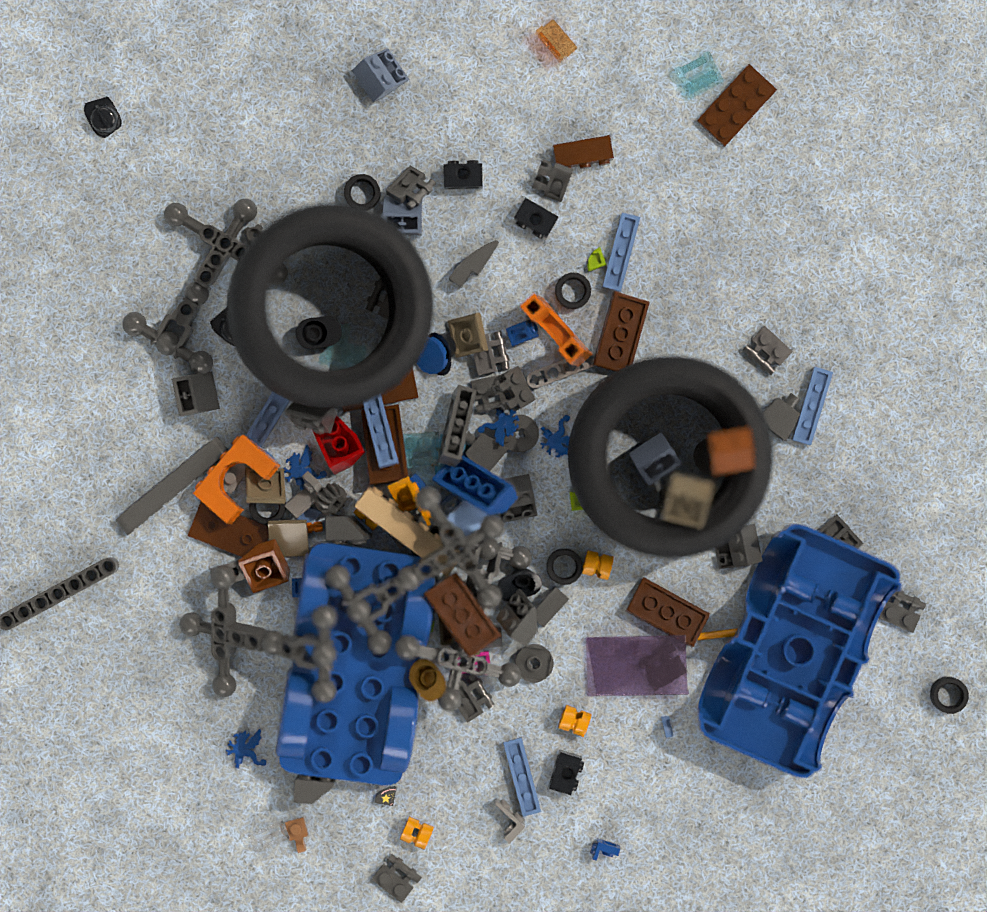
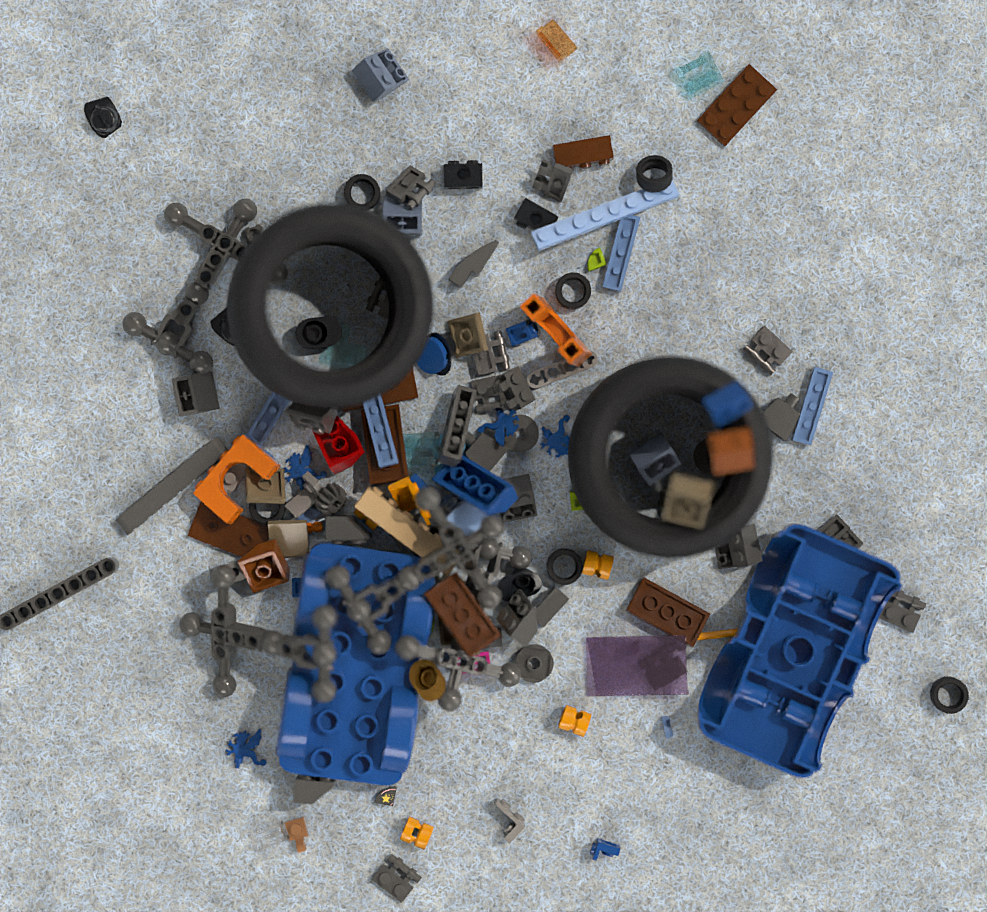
dark grey plate [458,674,495,723] -> none
medium blue plate [503,737,541,817] -> none
black brick [549,749,584,795] -> none
reddish brown plate [593,291,650,372] -> none
none -> light blue plate [531,180,679,251]
none -> black tyre [636,155,673,192]
none -> blue panel [703,381,753,427]

